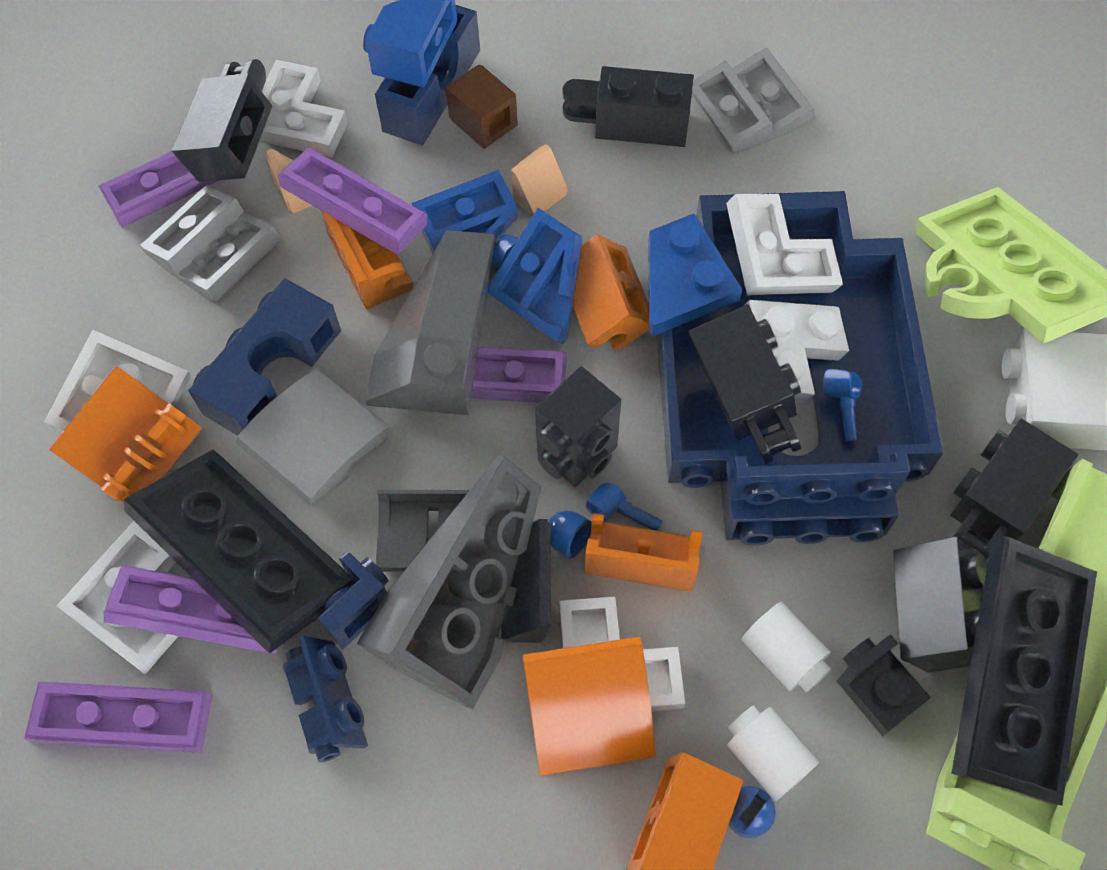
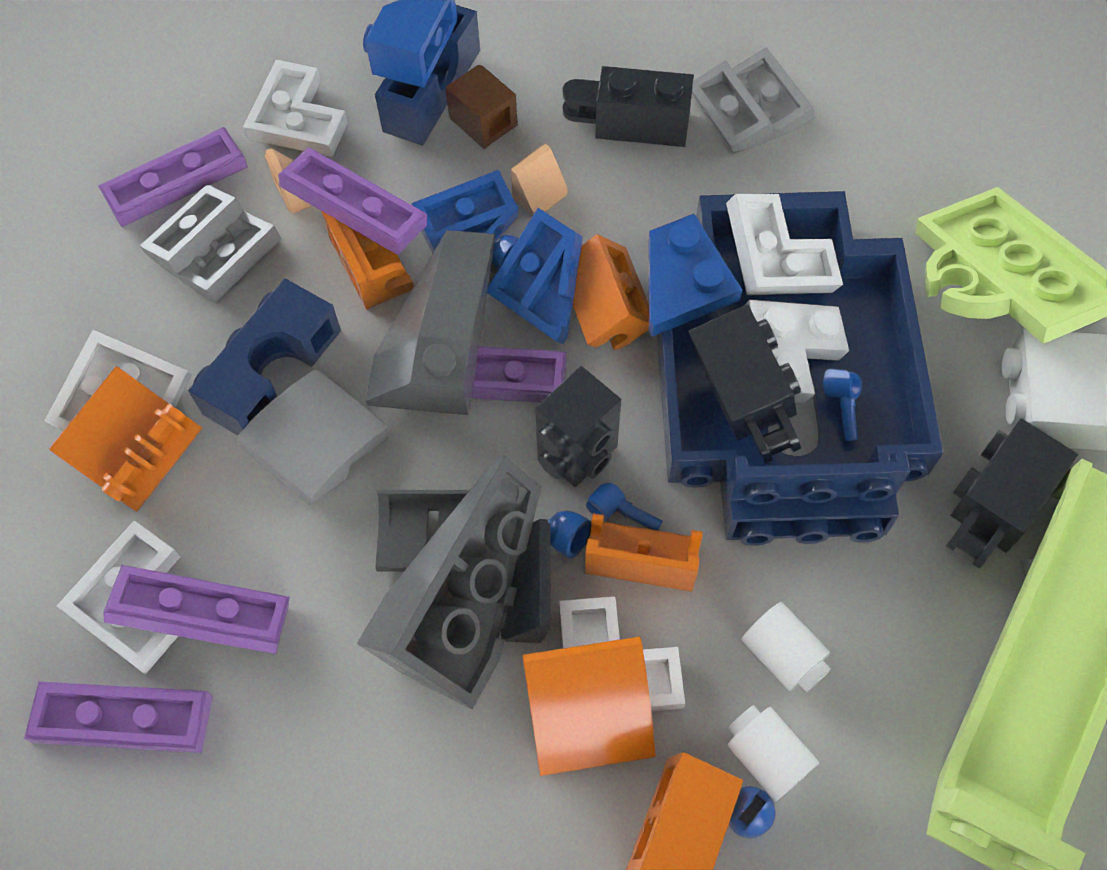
black tile [124,449,357,654] -> none
black brick [172,59,273,182] -> none
dark blue hinge [283,635,368,763] -> none
dark blue bracket [318,551,389,650] -> none
black bracket [836,634,931,737] -> none
brick [893,537,988,673] -> none
black tile [951,537,1097,806] -> none

